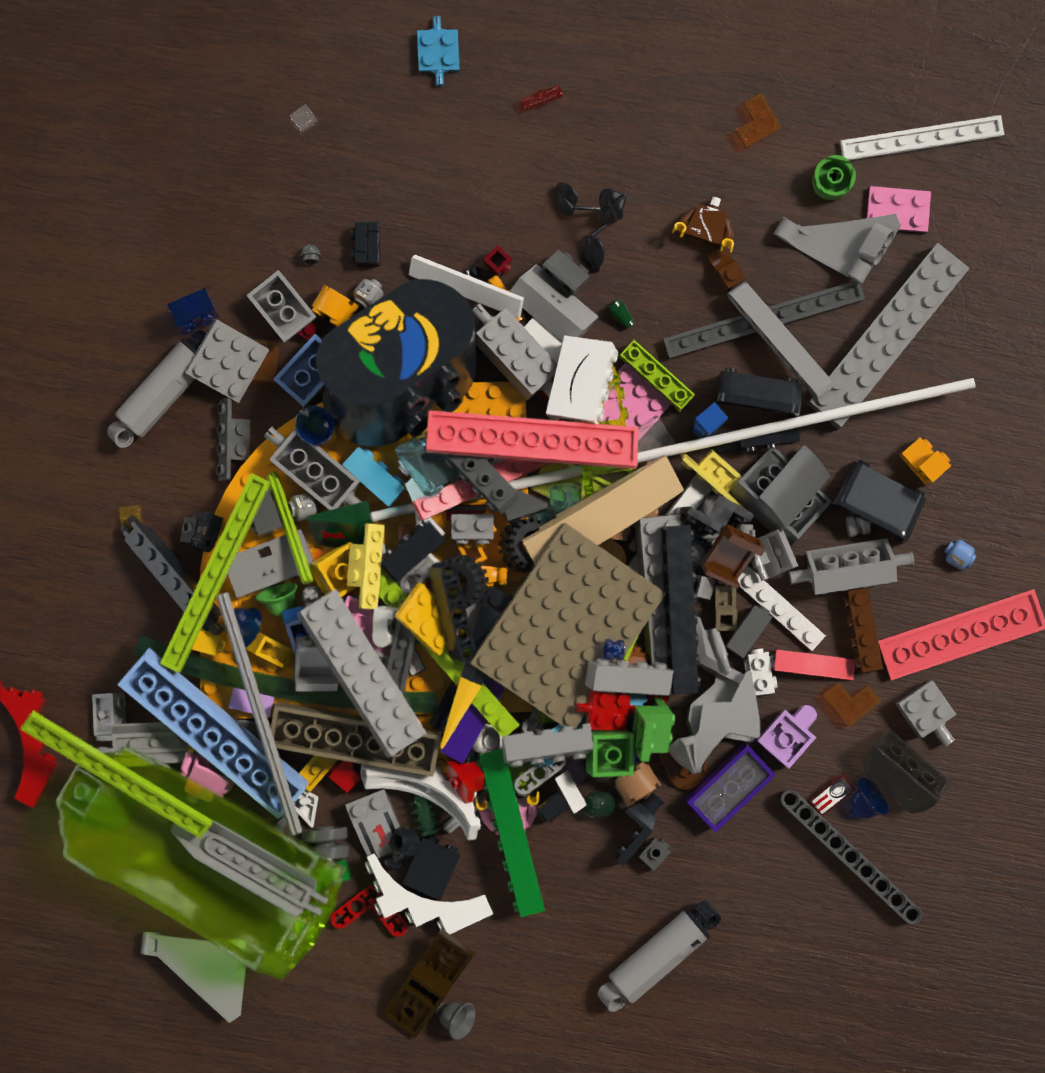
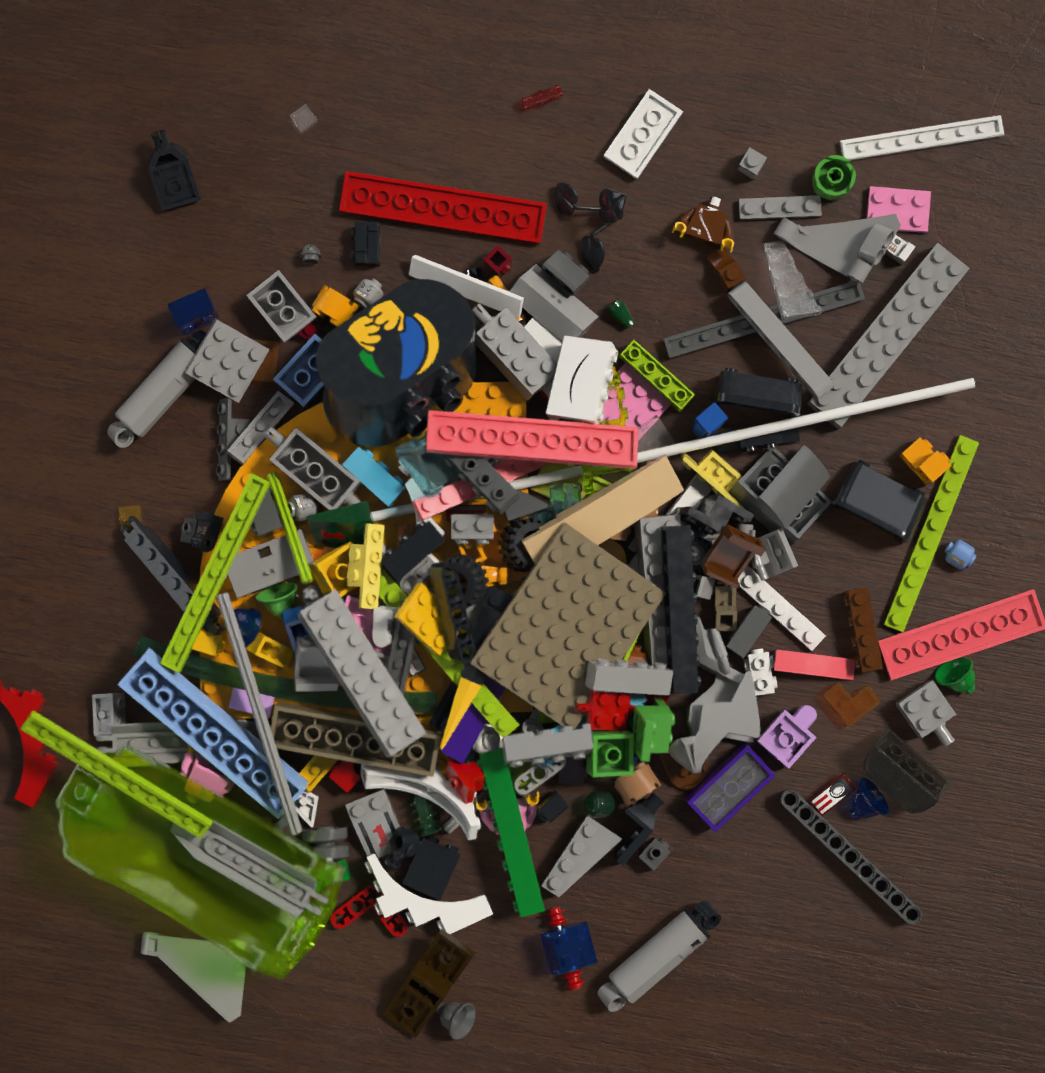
hat [295,405,335,446] -> none
dark azure plate [417,16,460,86] -> none
white sticker [555,771,587,813] -> none
clear blue wheel [603,639,625,661] -> none
clear orange plate [736,93,782,149] -> none
light grey brick [789,538,914,595] -> none
light grey wheel [846,516,871,537] -> none
none -> black plate [148,129,201,211]
none -> light grey plate [227,391,294,465]
none -> red plate [339,171,547,244]
none -> clear blue brick [540,906,598,991]
none -> light grey wedge [541,815,622,897]
none -> white plate [603,89,683,179]
none -> light grey brick [737,147,767,180]
none -> light grey plate [739,196,822,220]
none -> clear wing [762,241,823,321]
none -> lime plate [883,435,979,633]
none -> white leg [885,235,916,265]
none -> green hat [935,657,976,695]

